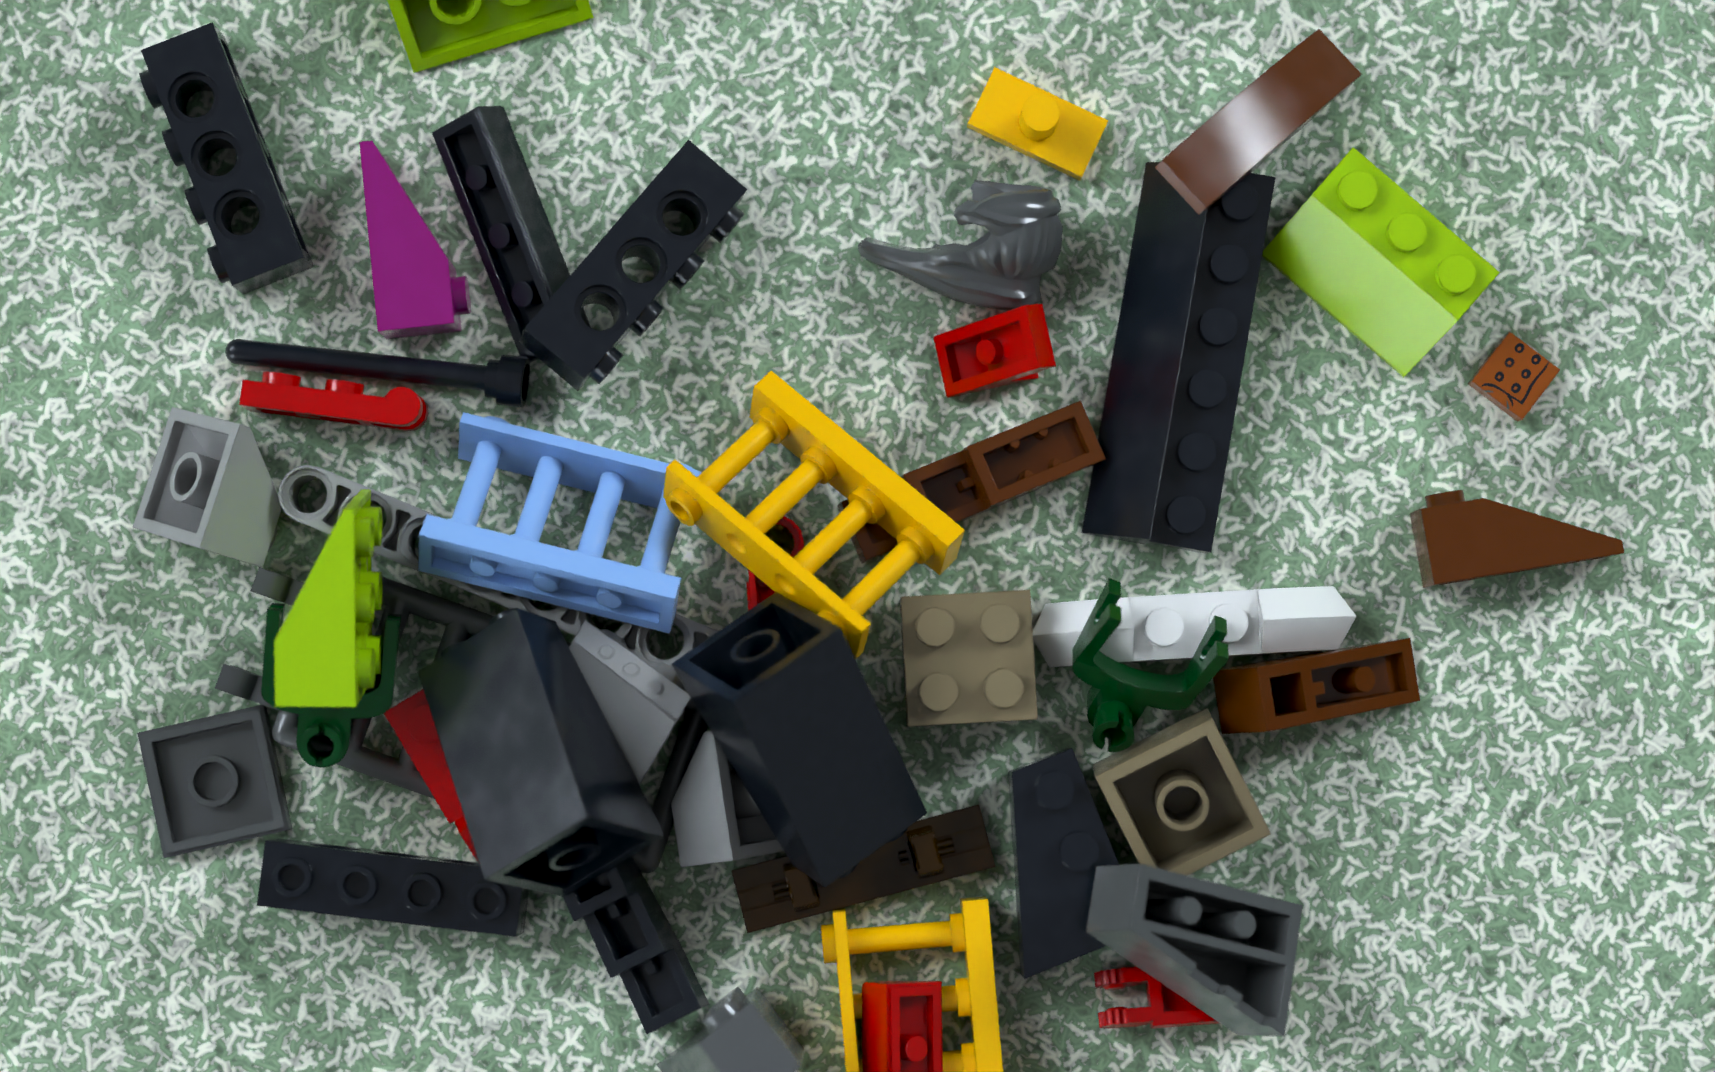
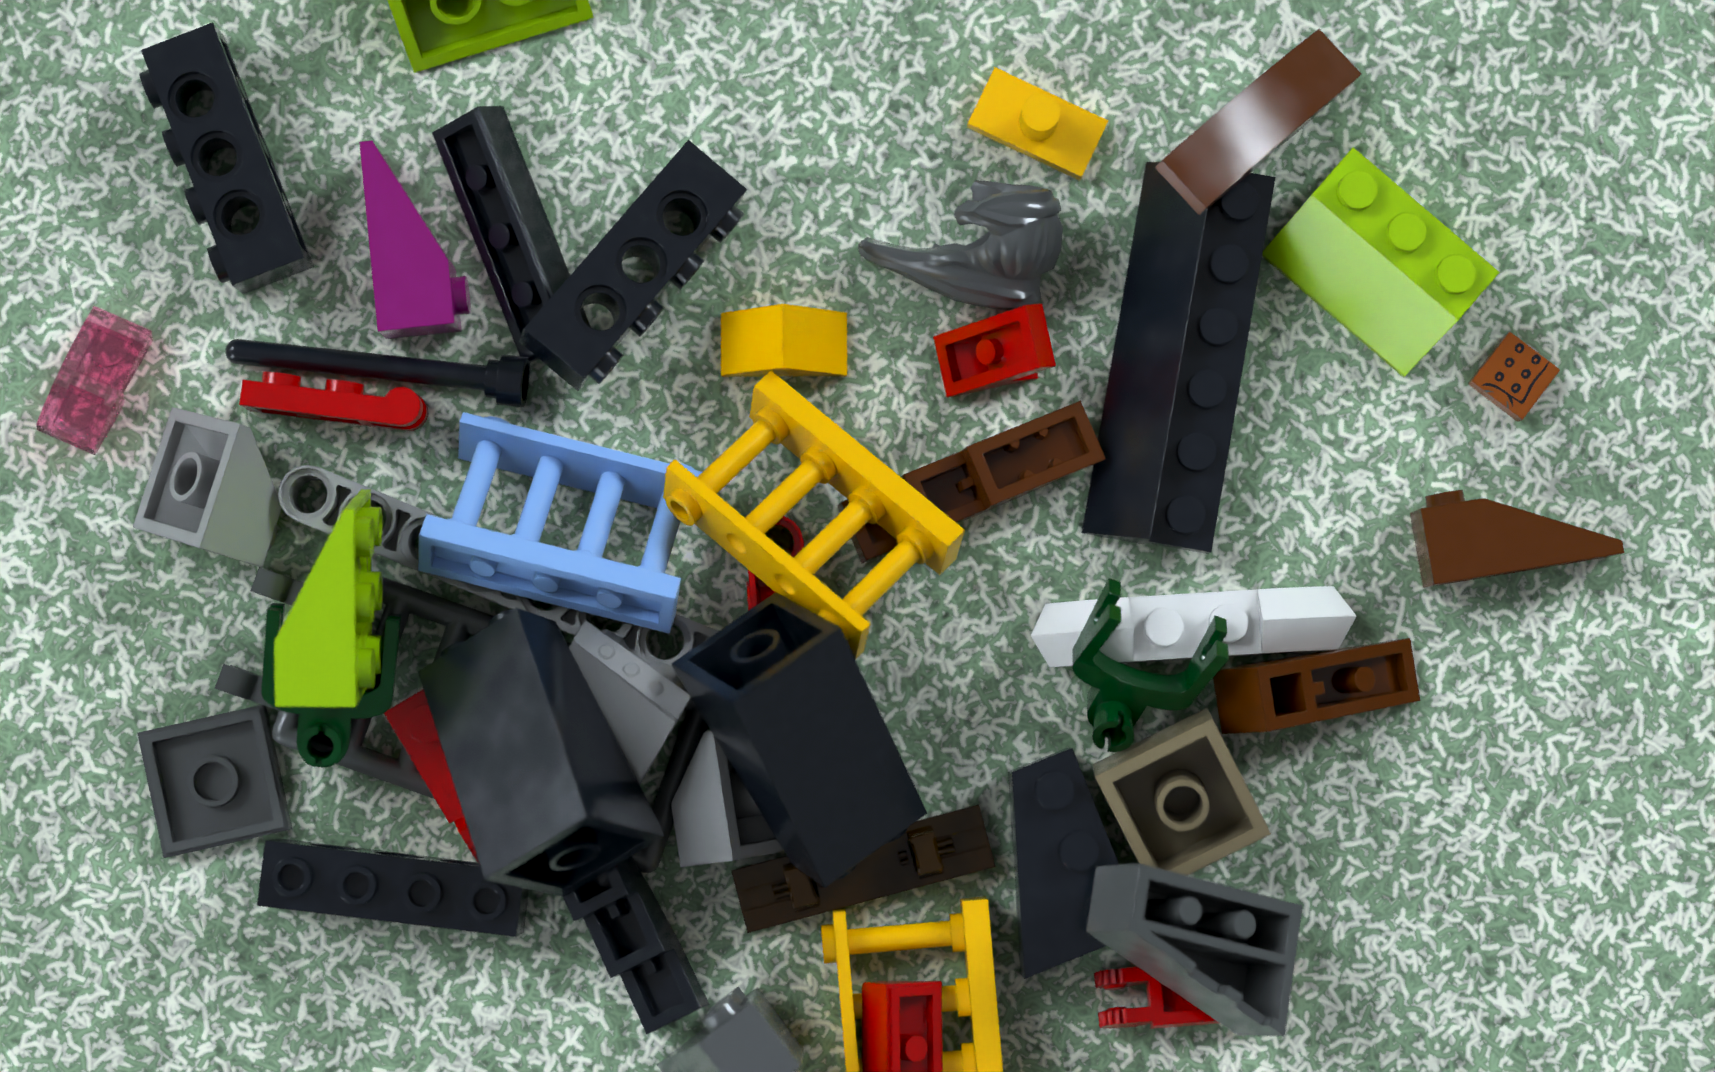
dark tan brick [899,590,1038,727] -> none
none -> clear pink slope [36,306,153,455]
none -> yellow slope [721,304,847,377]

